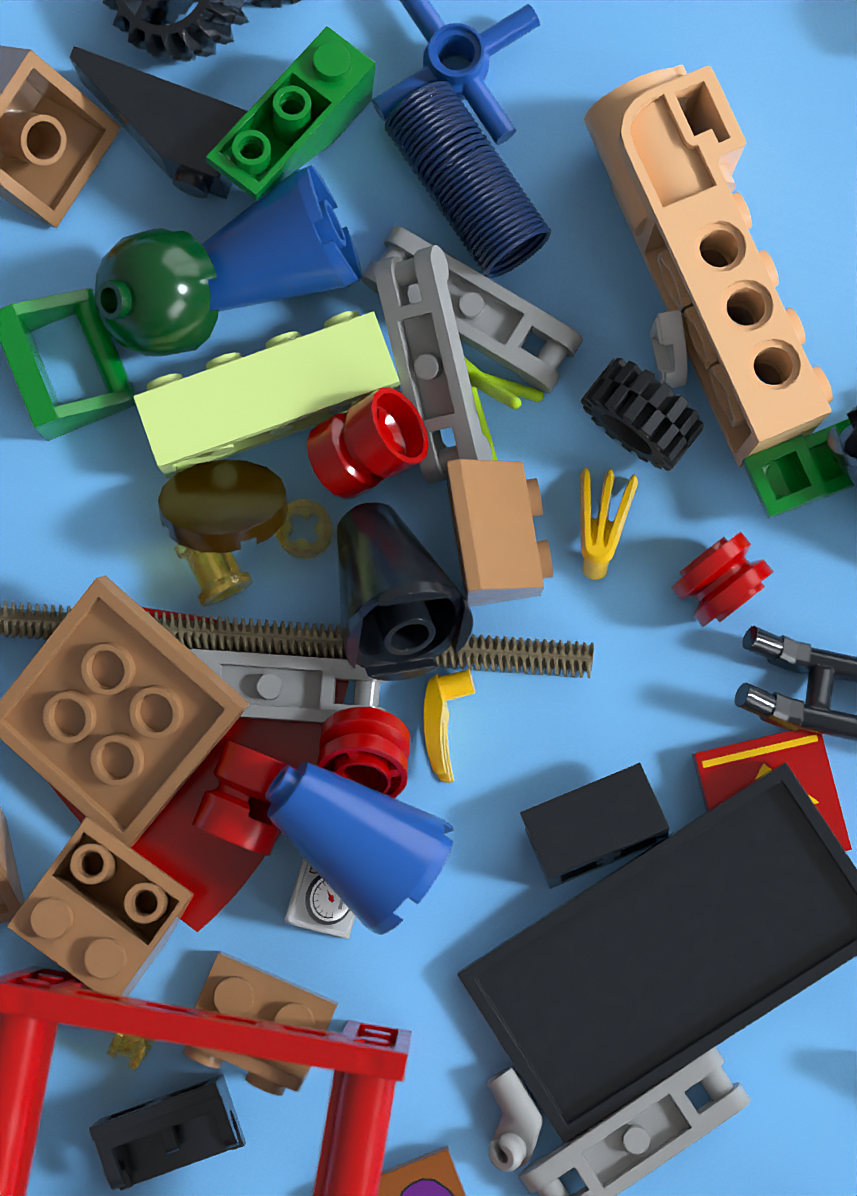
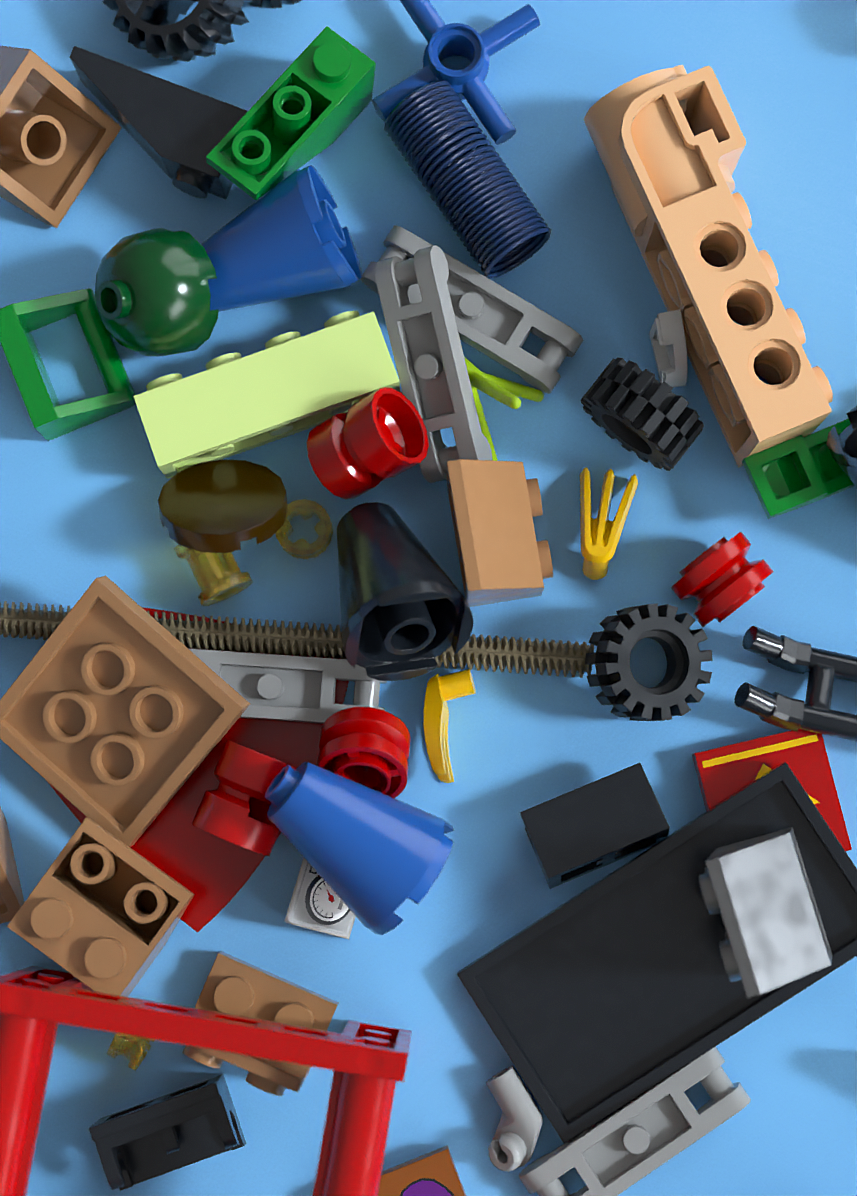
none -> black tyre [585,603,713,721]
none -> slope [699,827,832,998]

